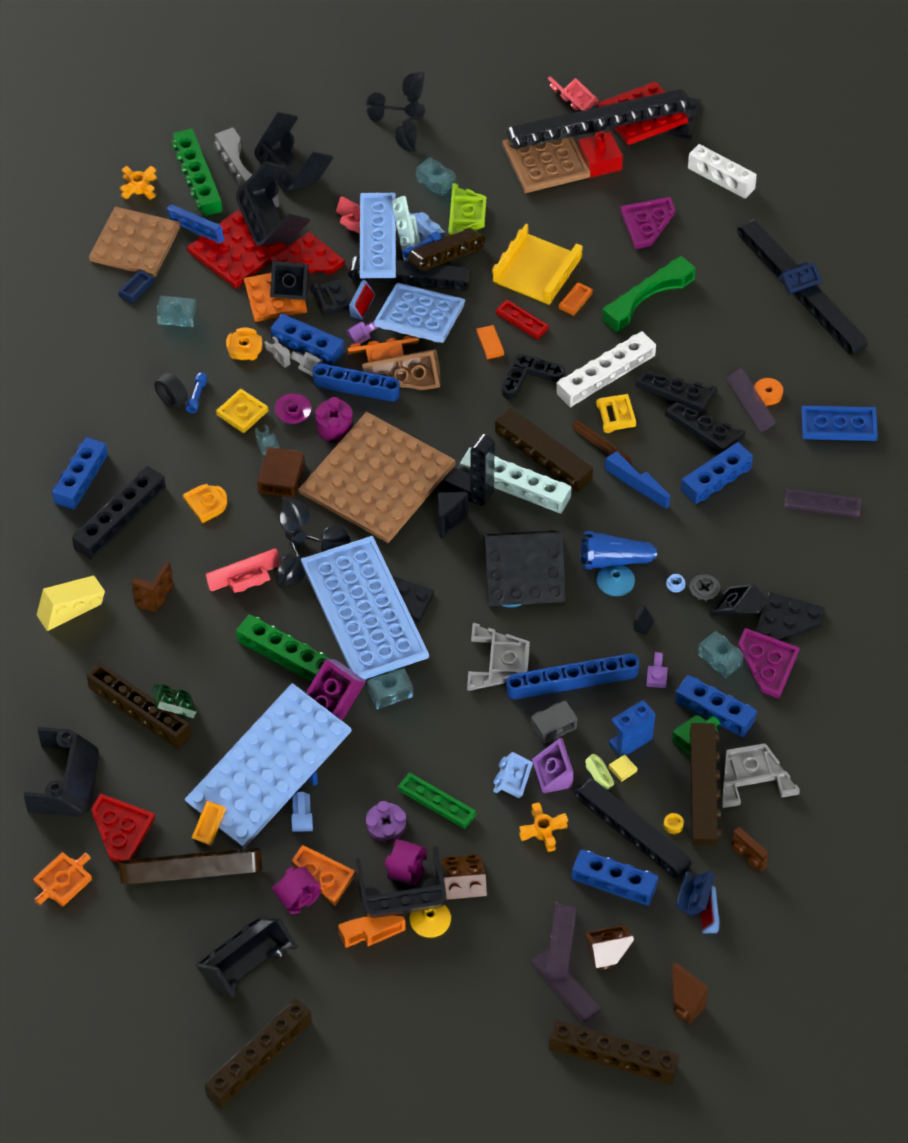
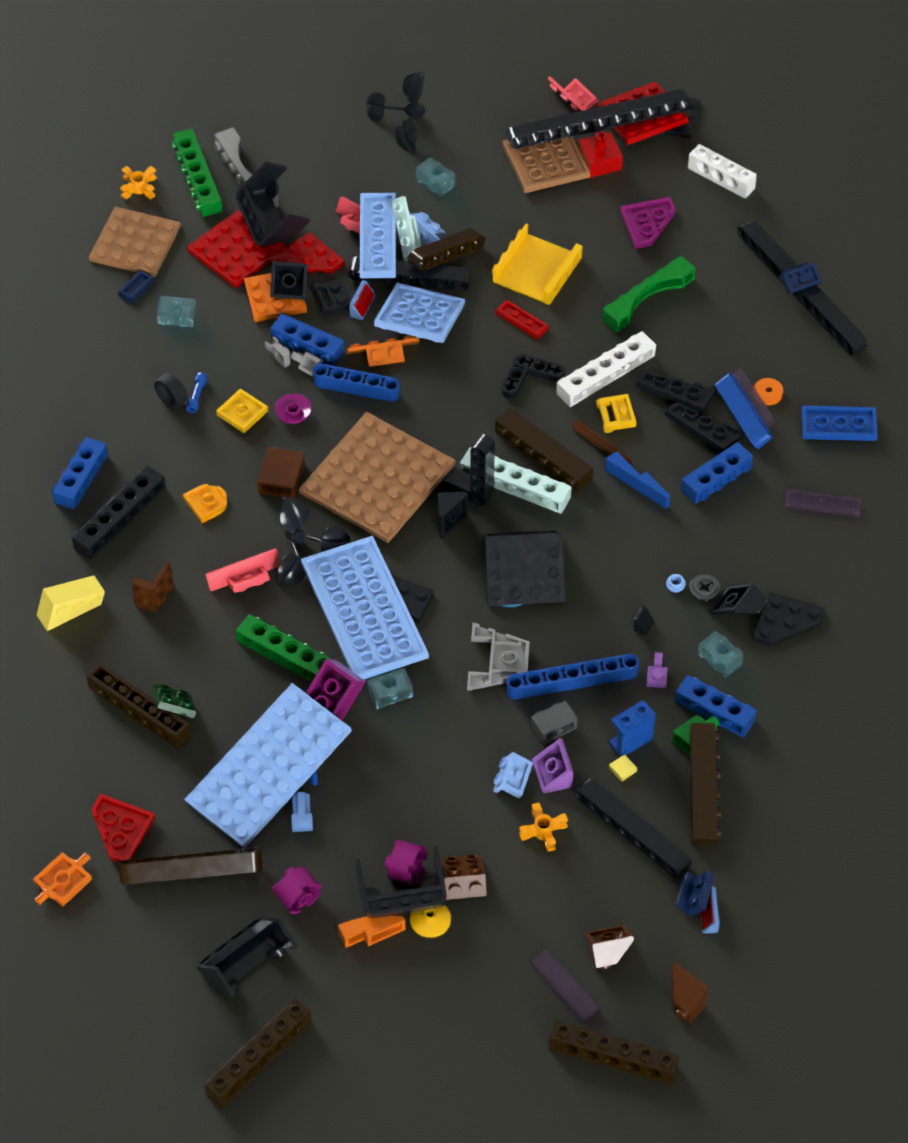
black windscreen [24,727,99,816] -> none
blue plate [167,204,225,243] -> none
light orange tile [192,800,227,846] -> none
light orange plate [226,328,263,360] -> none
black windscreen [254,112,334,193] -> none
clear light blue plate [255,425,280,457] -> none
orange wing [292,845,356,906] -> none
magenta brick [315,397,353,442] -> none
medium lavender plate [346,321,379,344] -> none
medium nougat wedge [362,349,440,390] -> none
medium lavender plate [366,801,406,842] -> none
green plate [398,772,476,829] -> none
blue bar [402,231,442,260] -> none
lime wing [448,183,486,236] -> none
orange tile [476,325,504,359] -> none
clear purple tile [546,903,576,979] -> none
orange tile [559,282,593,316] -> none
blue brick [572,849,658,906] -> none
blue cone [581,531,657,570] -> none
yellowish green plate [585,754,614,791] -> none
dark azure dish [597,565,635,596] -> none
yellow tile [663,813,684,834] -> none
light grey wing [722,743,800,808] -> none
reddish brown plate [731,827,769,872] -> none
magenta plate [738,628,800,699] -> none
none -> blue beam [715,372,773,449]

